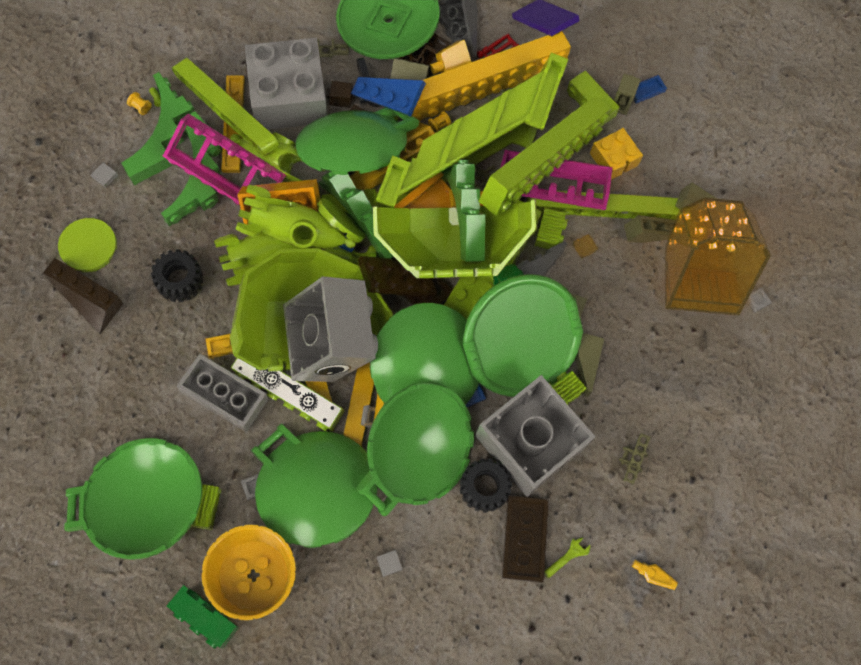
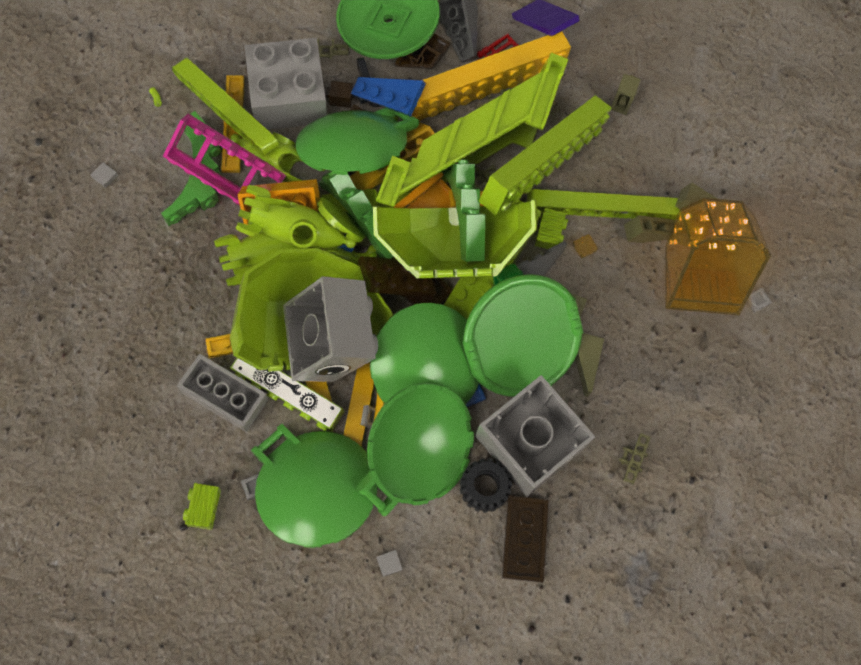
dark brown wedge [43,258,123,334] -> none
lime tile [58,218,117,272] -> none
bright green dish [64,438,202,560] -> none
bright green arch [121,72,194,185] -> none
yellow bush [127,92,152,115] -> none
black tyre [151,249,204,302] -> none
green wedge [166,585,239,649] -> none
yellow piece [202,525,296,620] -> none
olive brick [390,58,430,80] -> none
yellow bush [428,111,451,133] -> none
yellow torso [430,40,471,74] -> none
dark pink window [500,150,613,210] -> none
lime piece [544,538,591,578] -> none
lime brick [549,371,587,405] -> none
lime brick [567,70,620,127] -> none
yellow piece [590,128,643,180] -> none
yellow piece [632,560,678,590] -> none
blue tile [633,75,667,104] -> none

